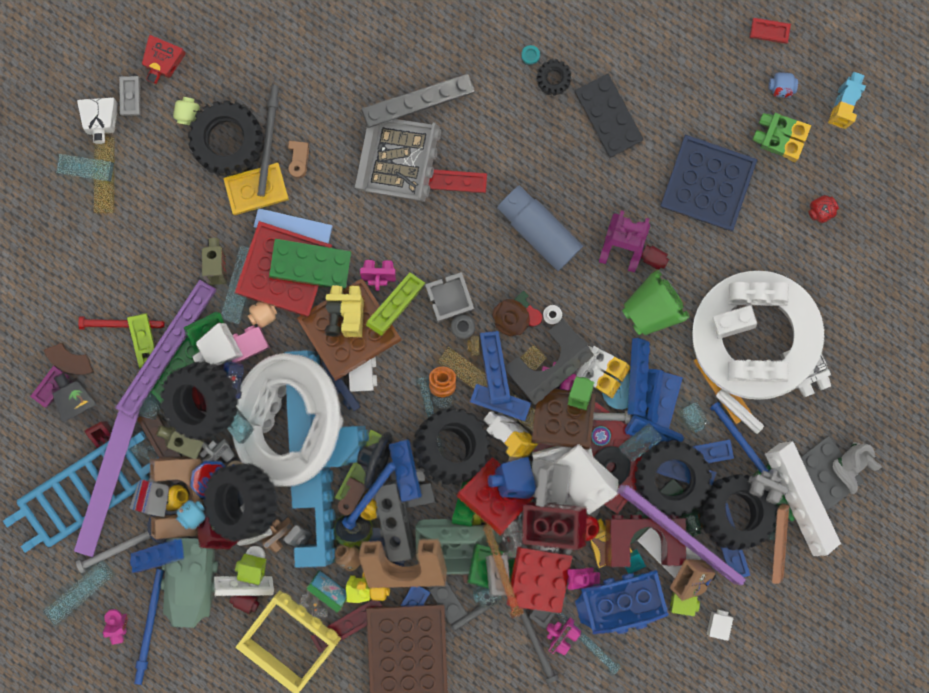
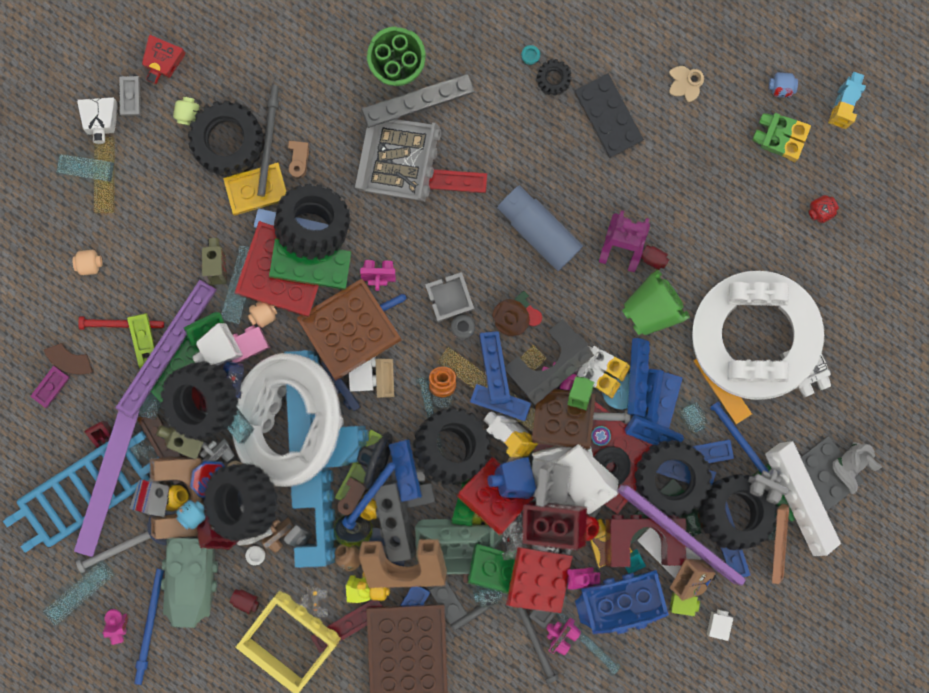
black torso [52,372,96,422] -> none
blue plate [130,539,184,573] -> none
white plate [213,576,274,596] -> none
lime brick [235,554,267,585] -> none
tile [307,570,347,612] -> none
light yellow hips [325,286,364,337] -> none
lime plate [366,273,425,336] -> none
clear yellow plate [468,336,479,356] -> none
clear orange bar [483,524,524,617] -> none
light grey plate [486,555,511,596] -> none
white plate [543,305,562,324] -> none
clear light blue plate [619,423,662,462] -> none
dark blue plate [660,134,757,232] -> none
white brick [712,305,757,339] -> none
white axle [716,389,764,434] -> none
red plate [749,18,791,44] -> none
none -> light nougat head [72,250,103,275]
none -> black tyre [274,184,350,260]
none -> bright green cone [367,27,426,86]
none -> tan tile [375,359,394,398]
none -> tan plate [669,66,704,102]

